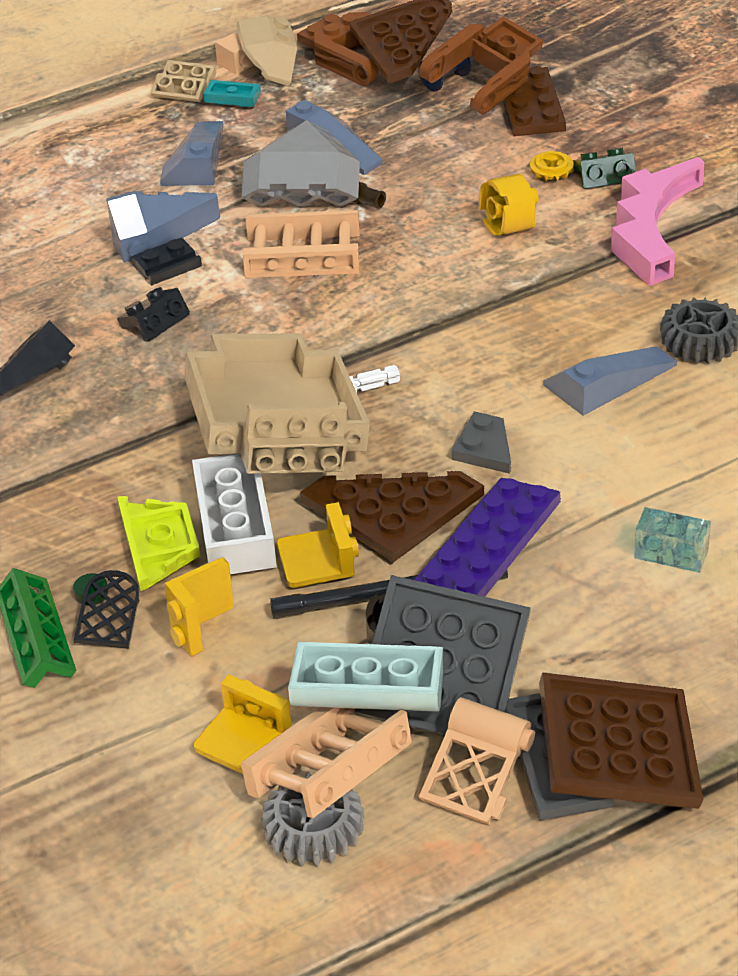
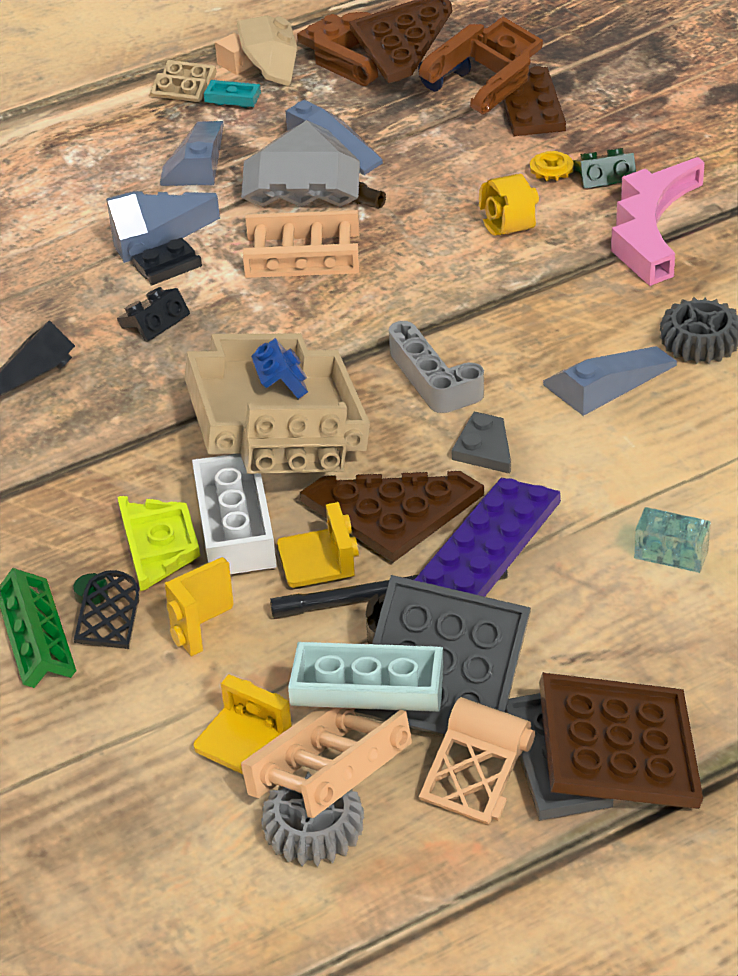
white axle [350,365,400,392] -> none
none -> blue bracket [251,338,308,399]
none -> light grey beam [389,321,484,413]

